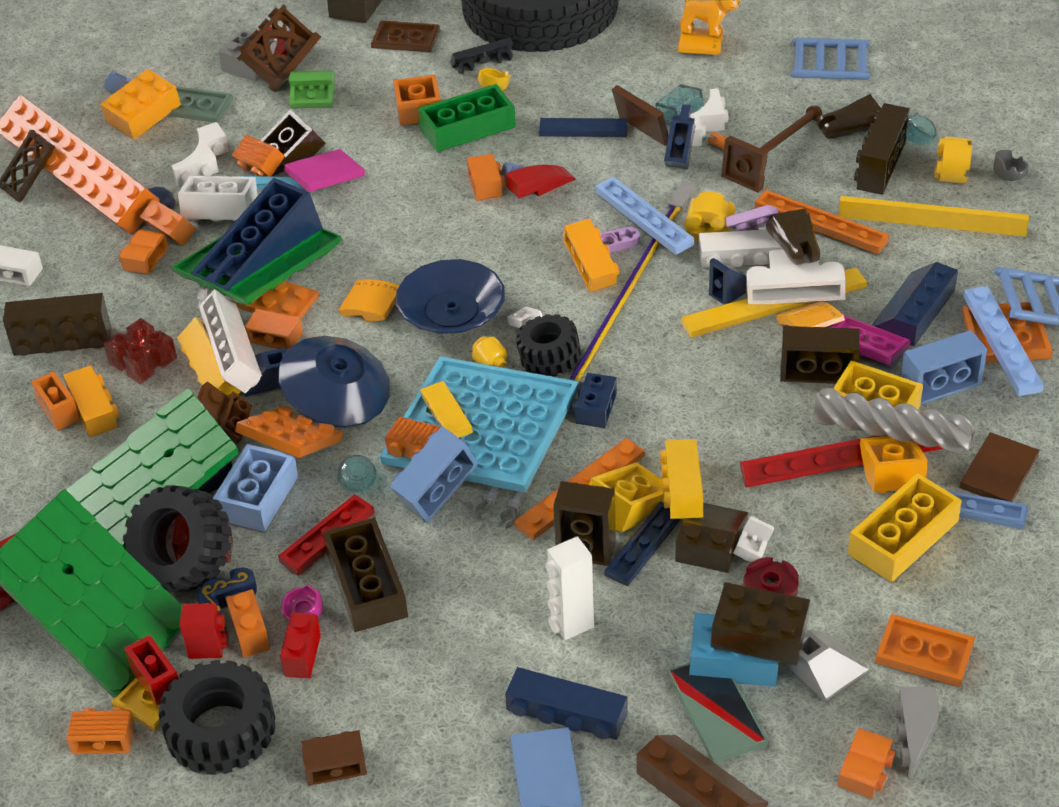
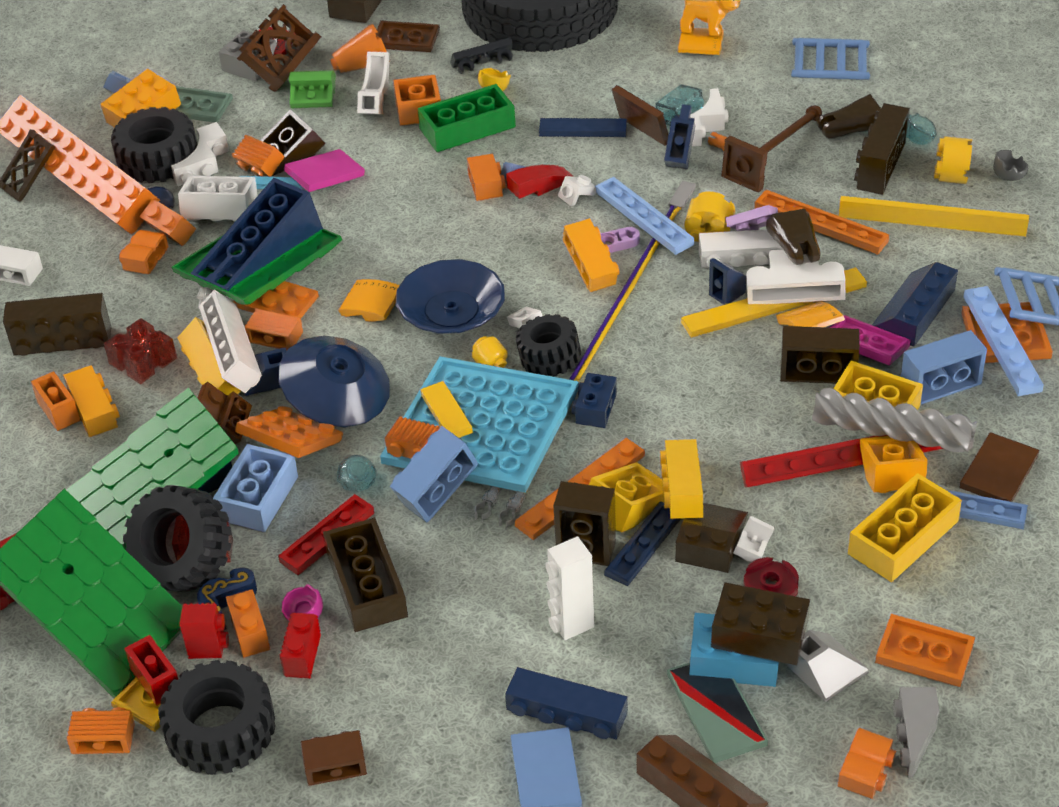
none -> black tyre [111,107,198,183]
none -> orange cone [330,24,390,73]
none -> white arch [357,52,390,115]
none -> white bracket [558,175,596,206]

